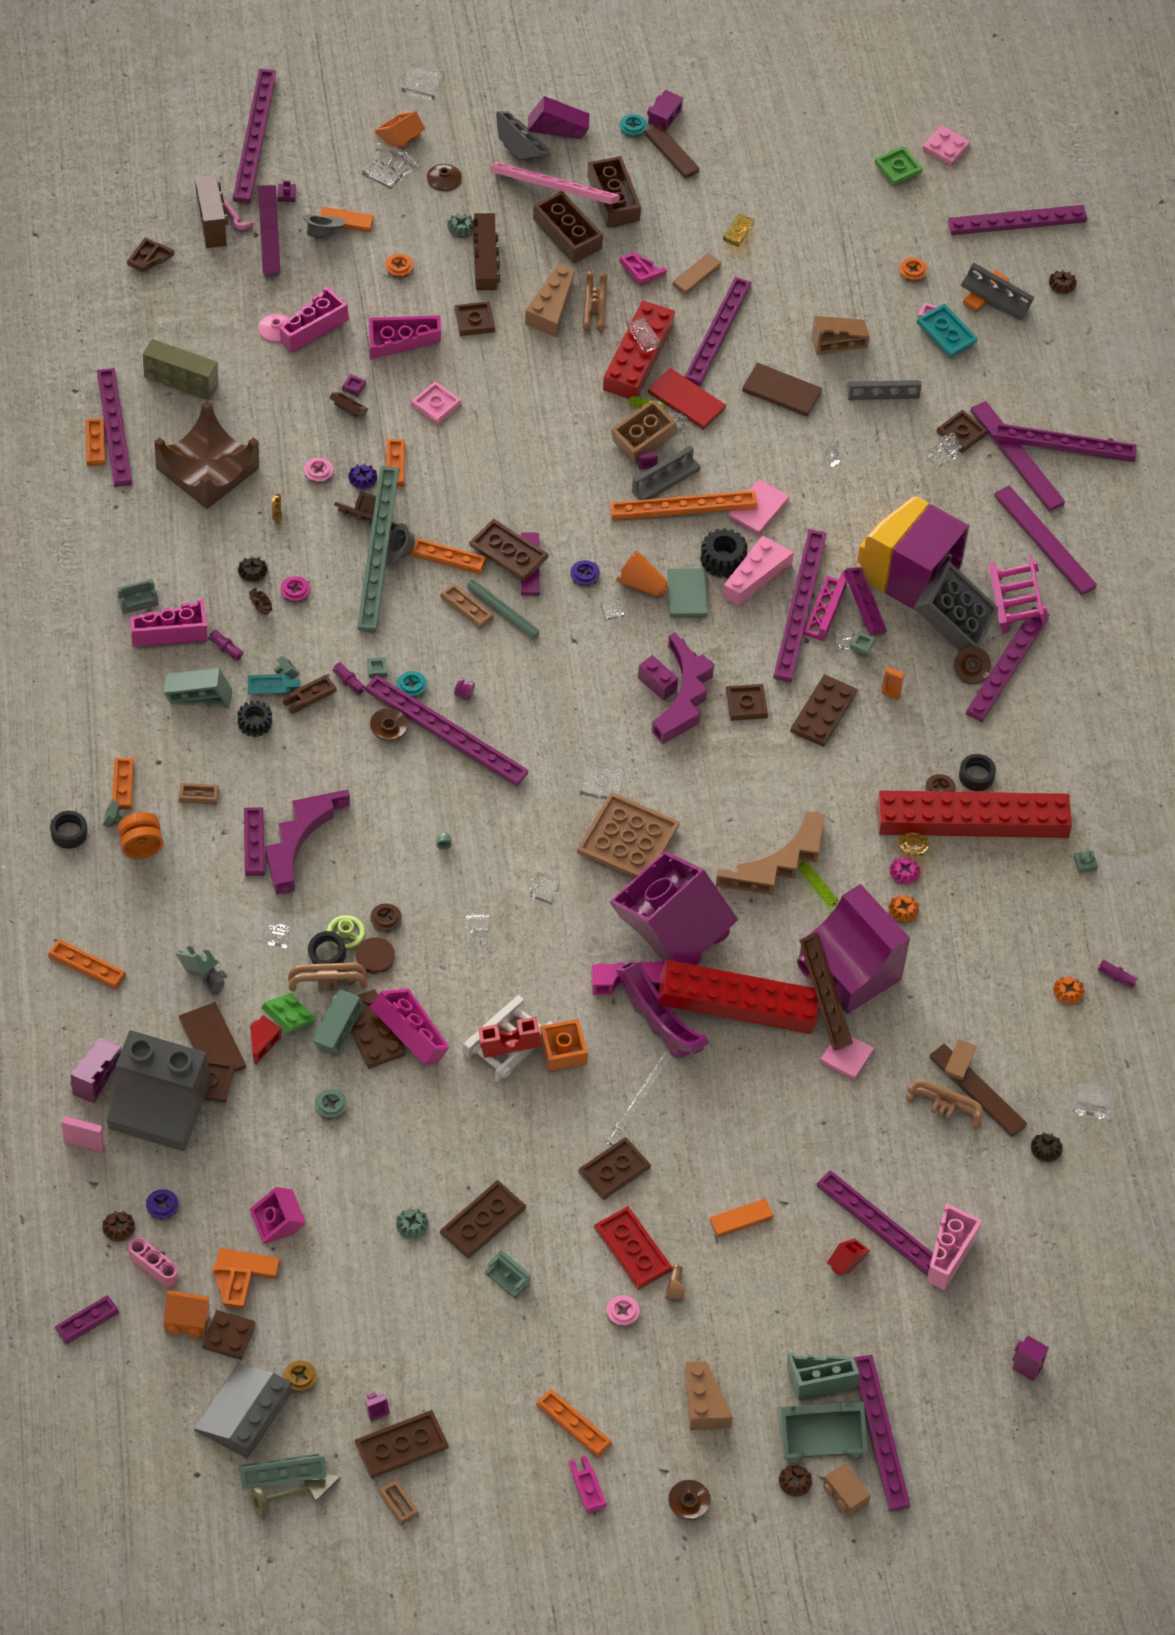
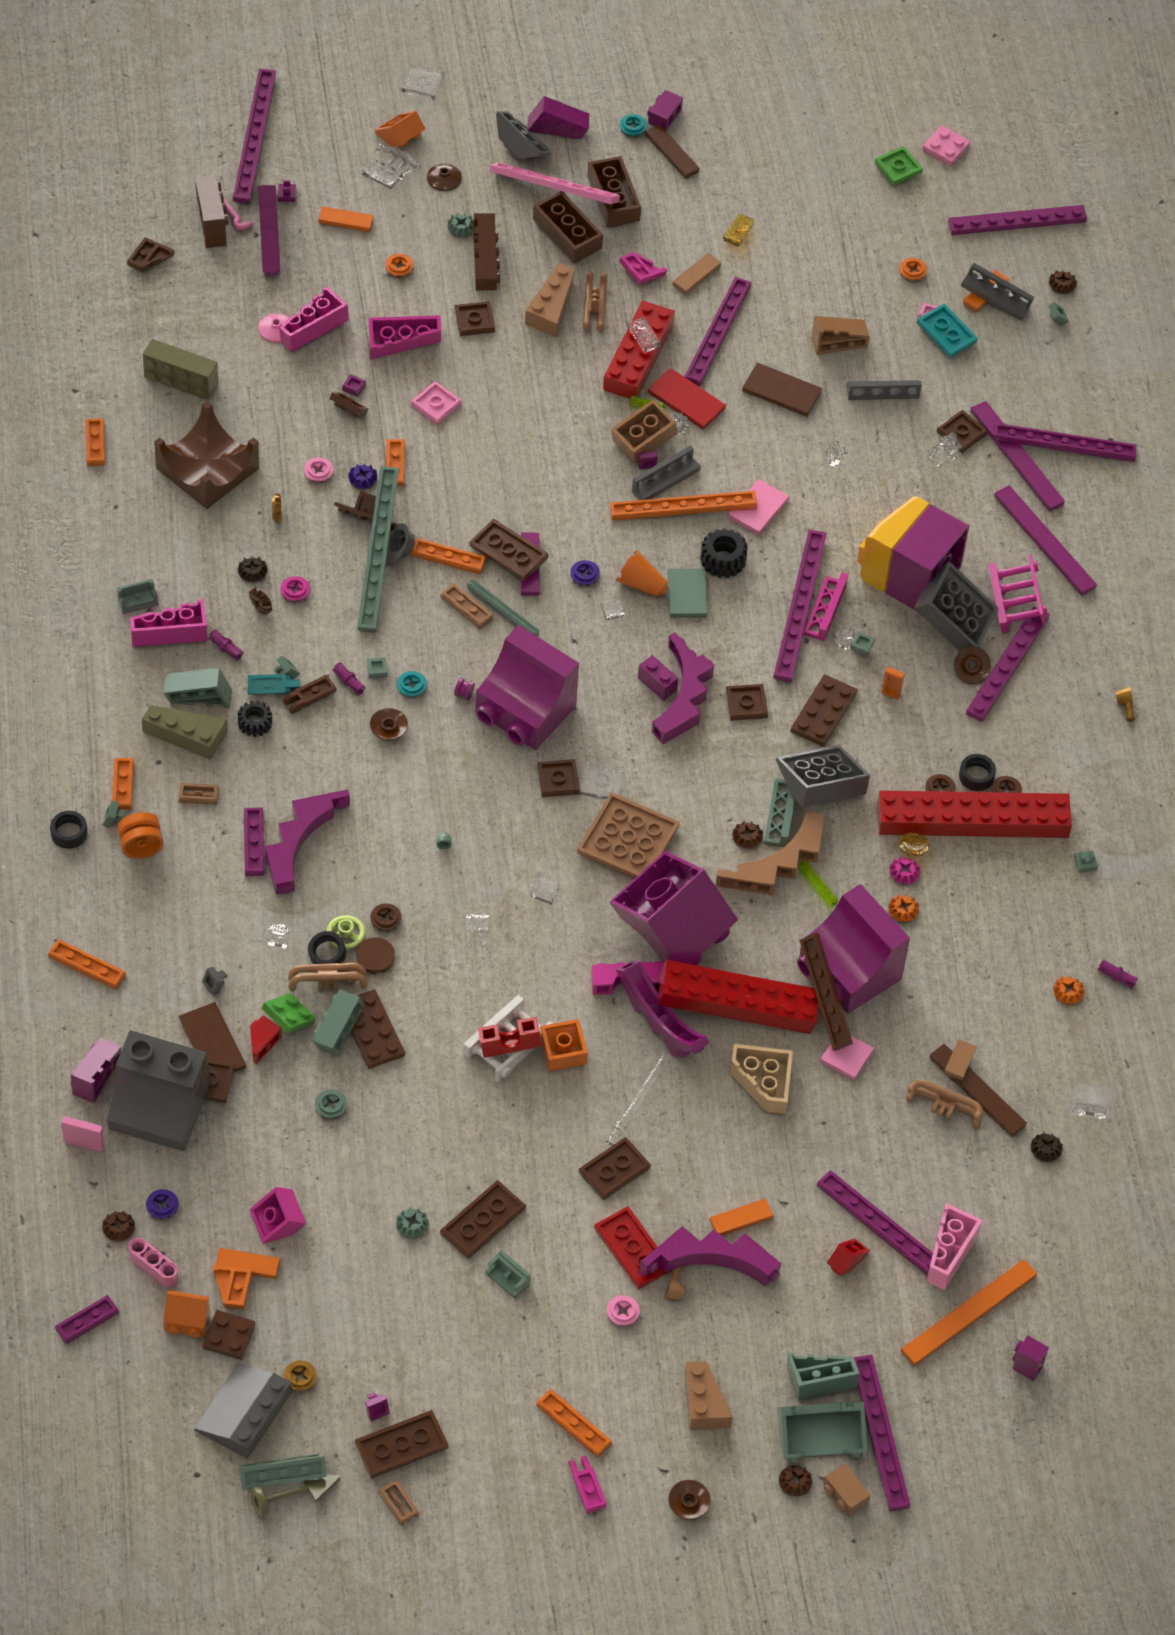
magenta tile [97,368,132,487] -> none
sand green hinge [175,946,219,974] -> none
dark grey piece [303,214,346,238] -> none
magenta plate [365,675,528,787] -> none
dark pink wedge [370,989,450,1065] -> none
bright pink wedge [723,536,794,606] -> none
magenta tile [843,567,887,636] -> none
none -> olive wedge [142,705,228,760]
none -> magenta brick [475,625,579,751]
none -> reddish brown tile [537,759,580,797]
none -> magenta arch [639,1226,781,1286]
none -> tan brick [730,1044,793,1114]
none -> reddish brown gear [732,821,763,848]
none -> sand green fence [764,778,795,847]
none -> dark grey slope [776,745,870,807]
none -> orange tile [901,1259,1037,1366]
none -> reddish brown gear [991,776,1022,793]
none -> sand green plate [1048,302,1069,325]
none -> pearl gold bar [1116,687,1136,722]

